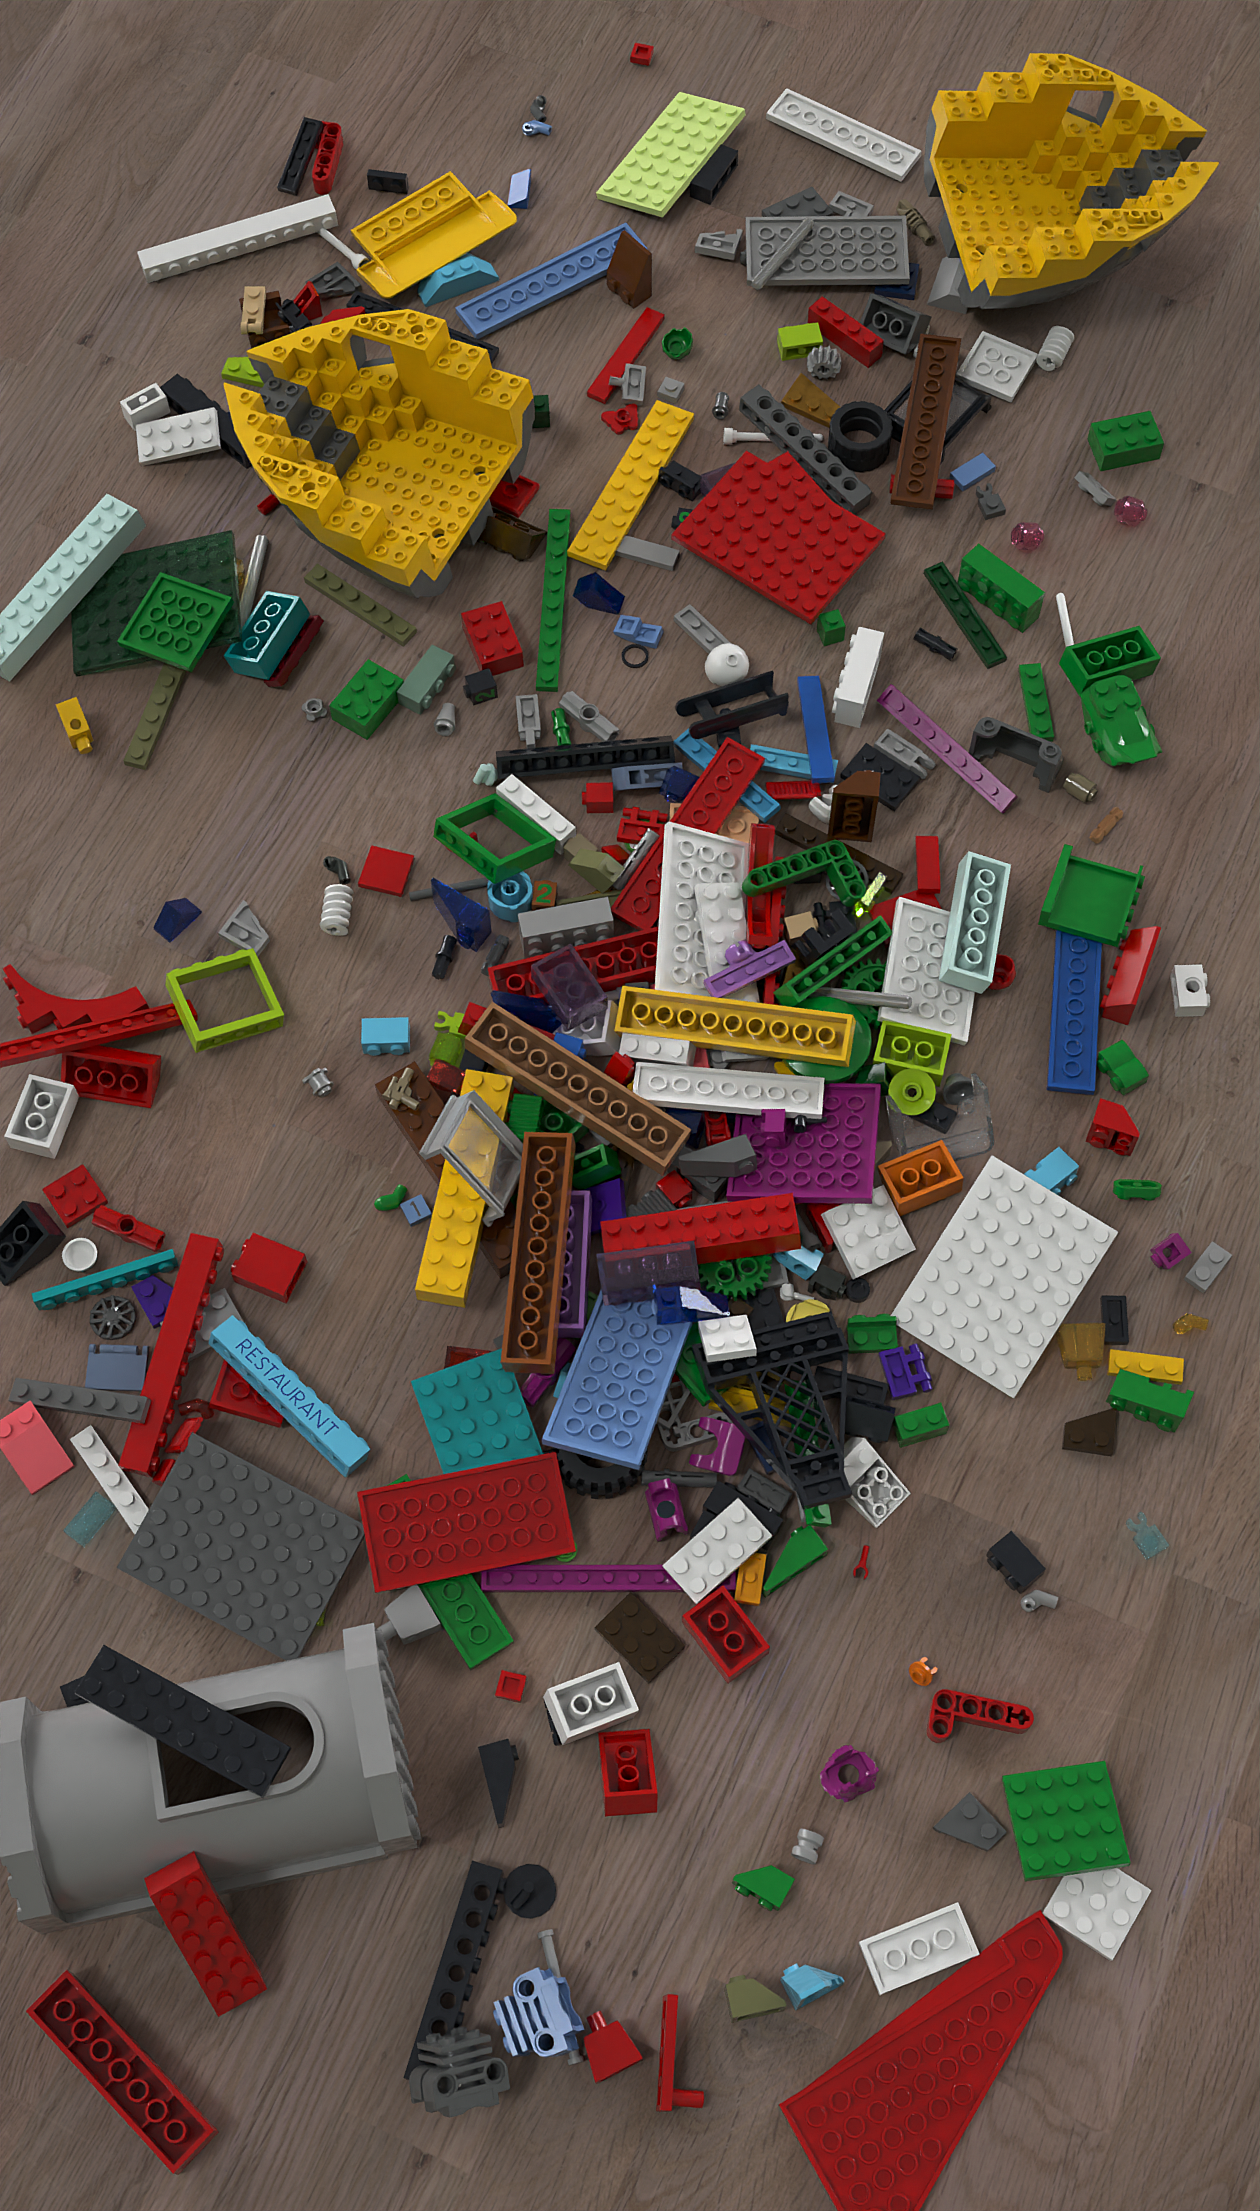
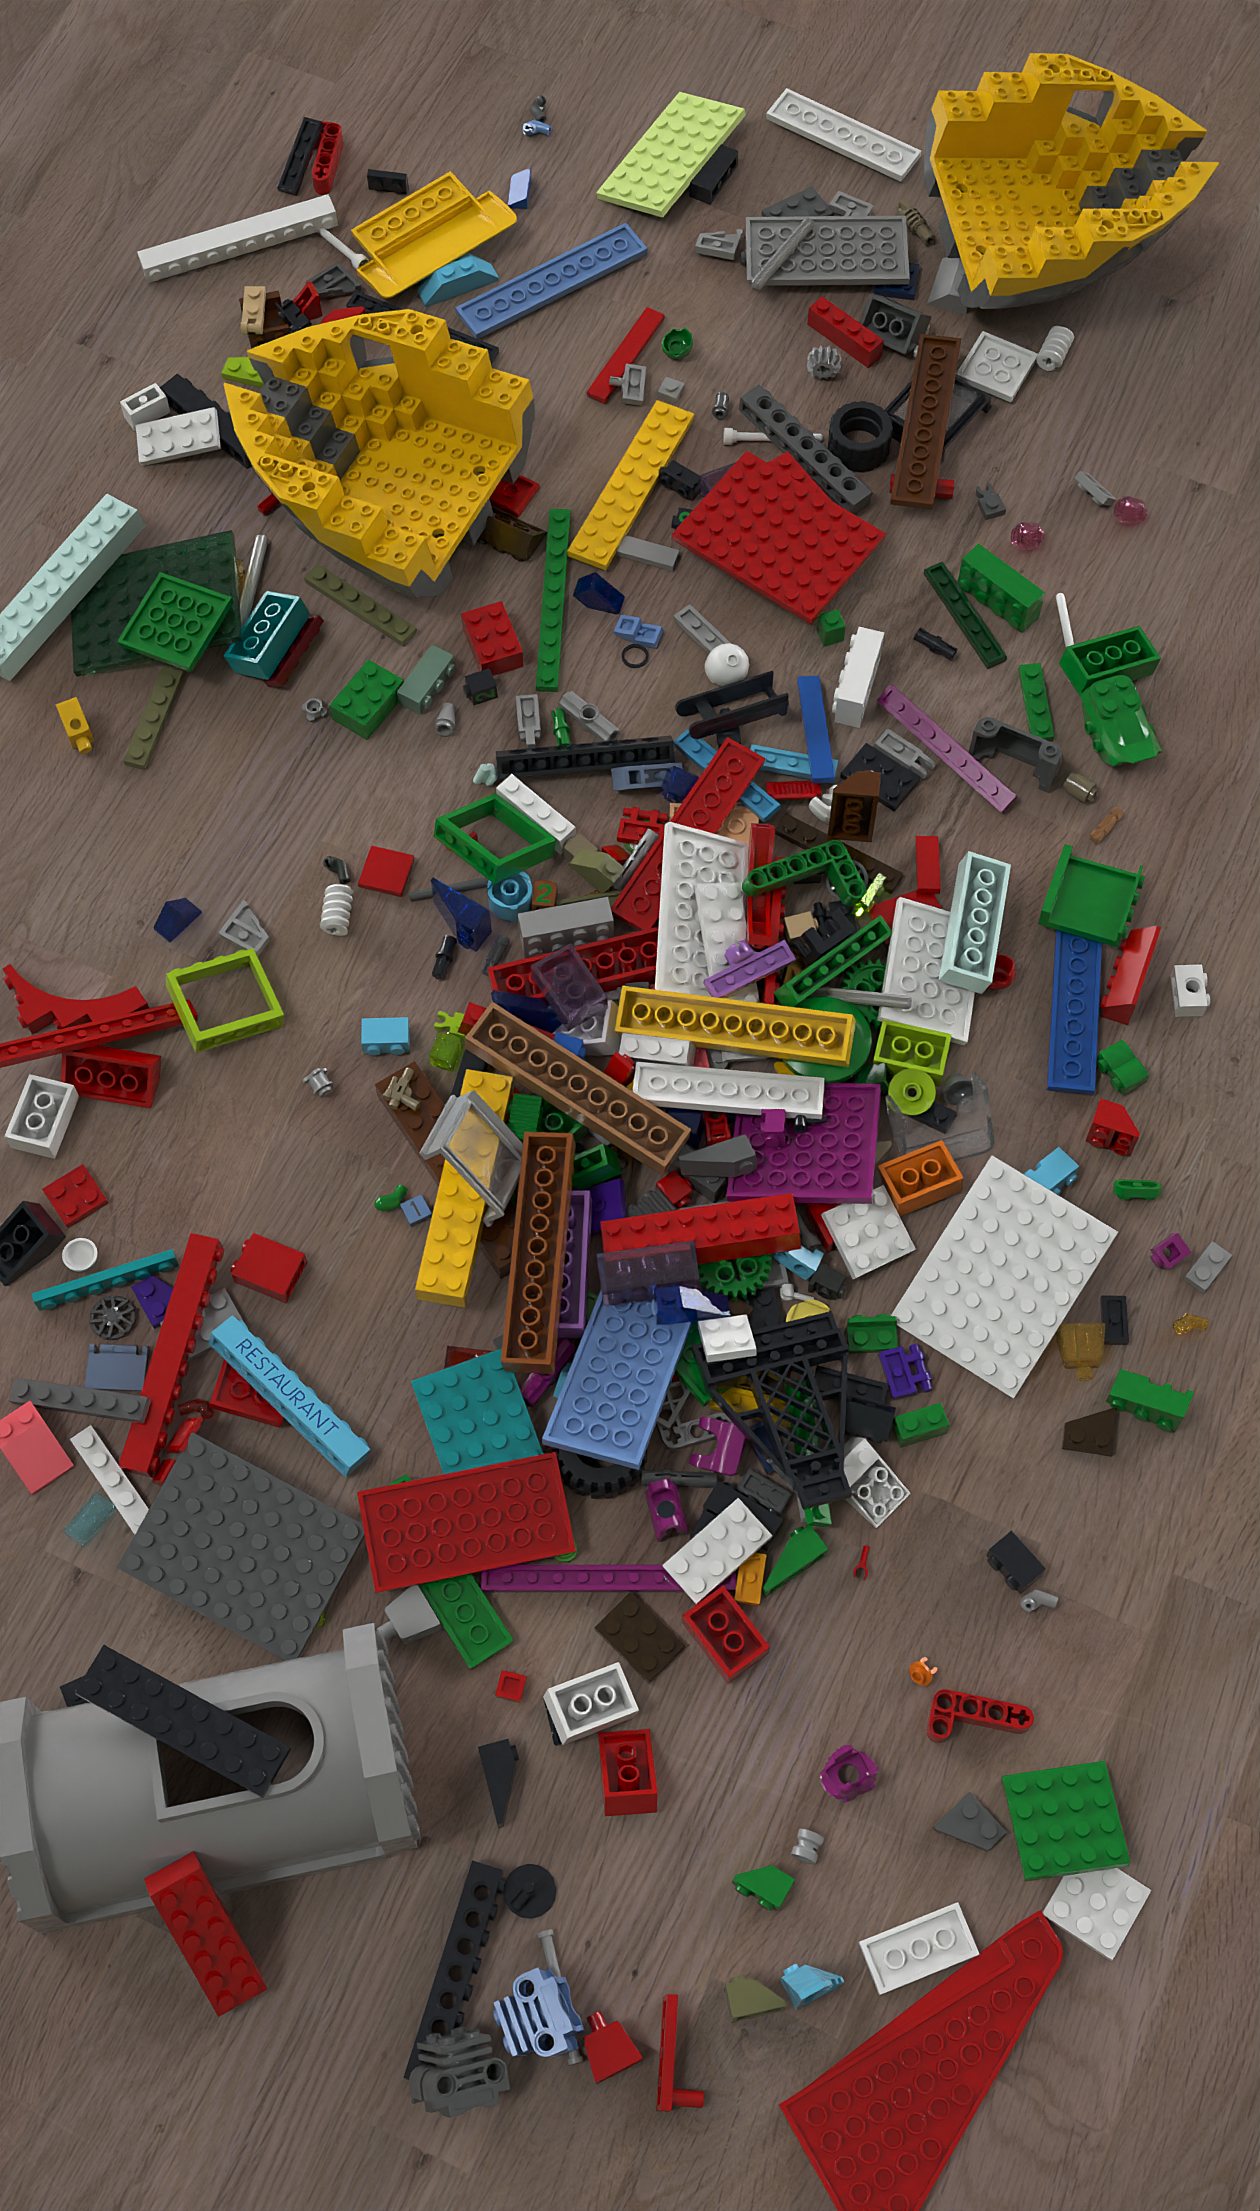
red brick [26,1970,219,2175] -> none
red piece [91,1205,166,1252] -> none
clear red slope [427,1059,466,1095] -> none
dark green brick [532,395,550,428] -> none
red brick [582,782,613,814] -> none
red animal [601,403,638,435] -> none
reddish brown slope [607,230,652,309] -> none
red plate [630,43,654,66] -> none
lime brick [777,322,823,361] -> none
pearl gold wing [781,373,840,428] -> none
black tile [845,1277,870,1303] -> none
medium blue tile [949,453,996,491] -> none
green brick [1087,411,1164,472] -> none
yellow plate [1107,1349,1184,1385] -> none
clear light blue plate [1126,1512,1169,1560] -> none

